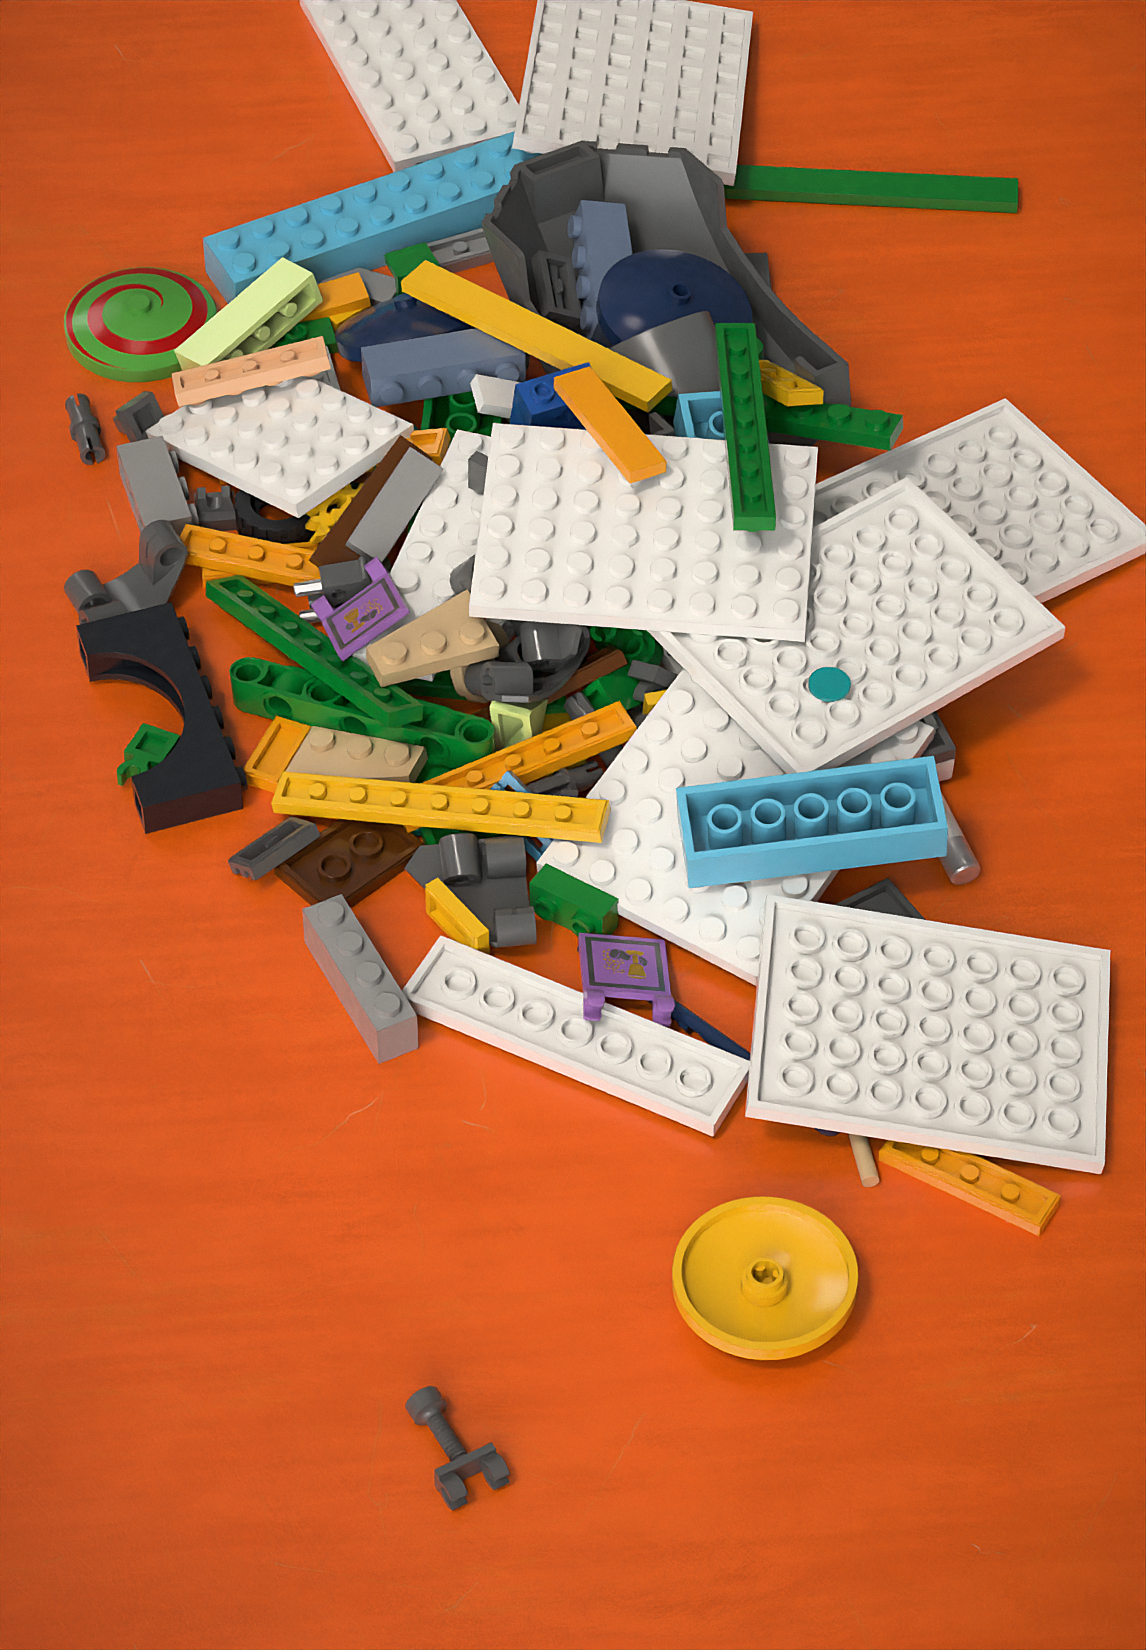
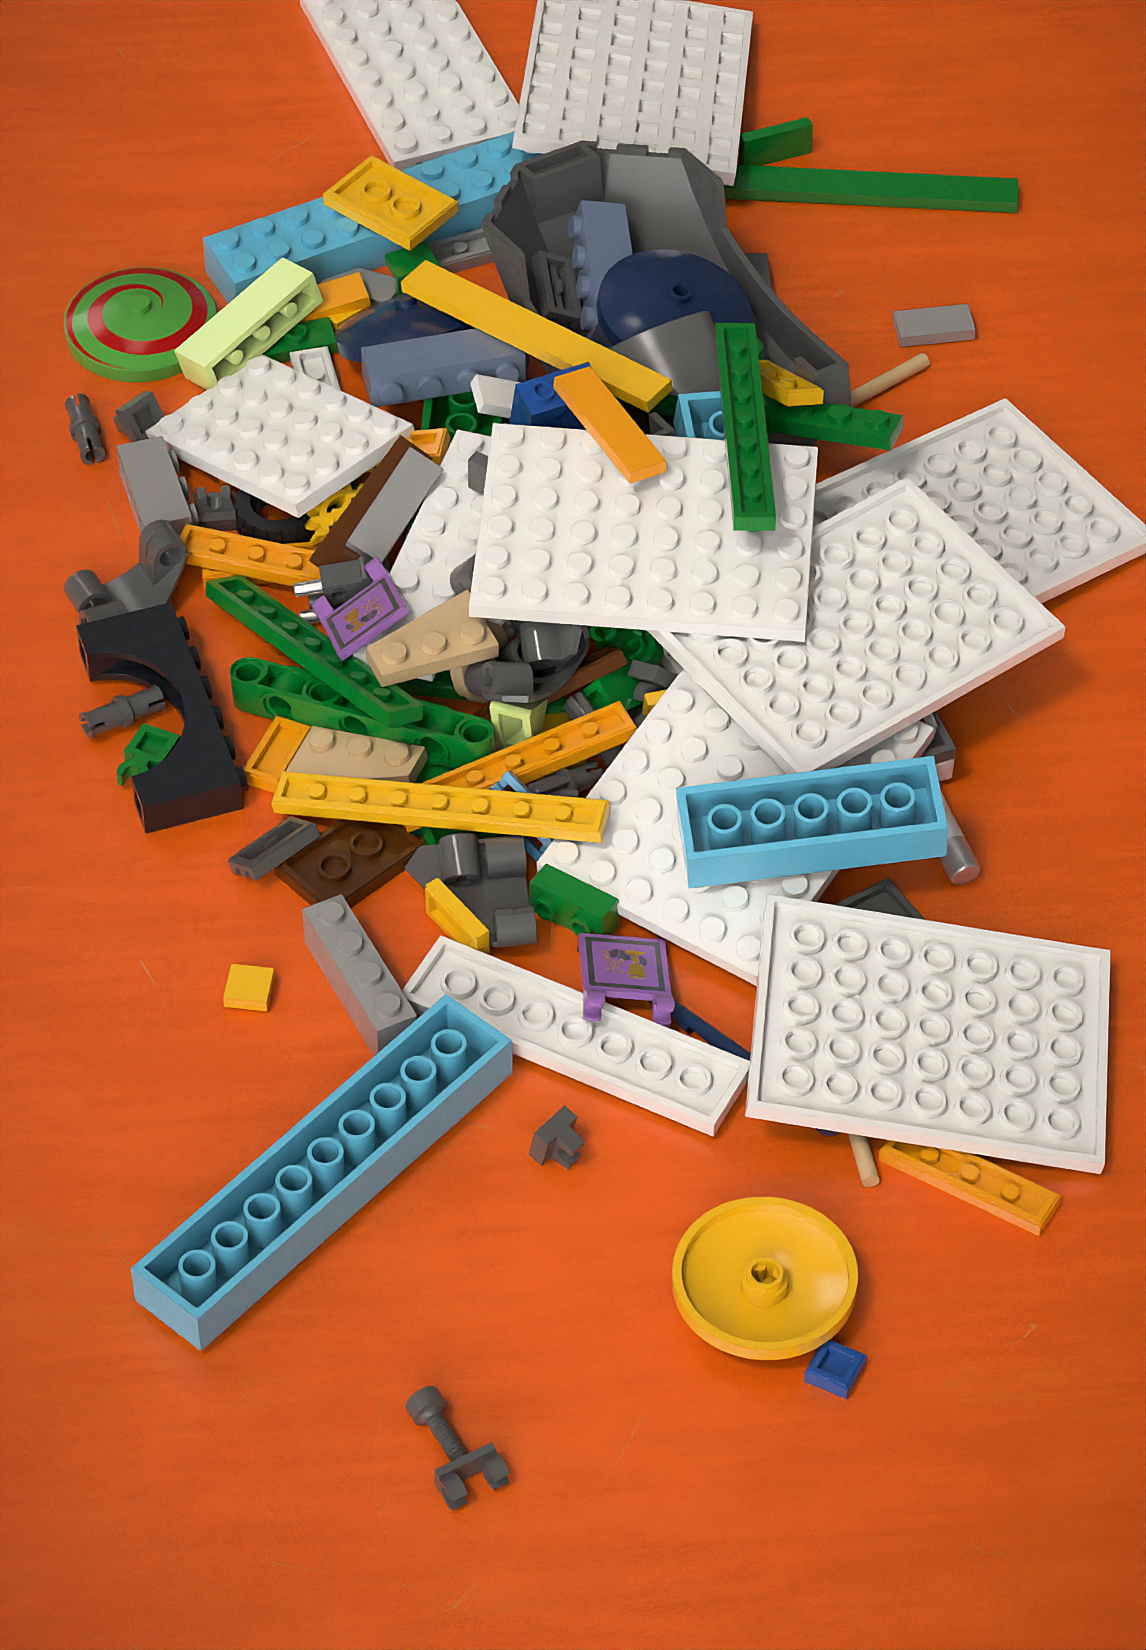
light nougat plate [171,336,331,407] -> none
teal piece [808,667,851,702] -> none
none -> dark grey pin [79,685,166,738]
none -> medium azure brick [131,994,513,1351]
none -> yellow tile [223,964,275,1011]
none -> yellow tile [323,155,459,251]
none -> dark grey tile [528,1105,585,1170]
none -> green tile [739,117,813,166]
none -> blue tile [804,1340,867,1399]
none -> tan bar [850,353,930,407]
none -> light grey tile [892,304,976,347]

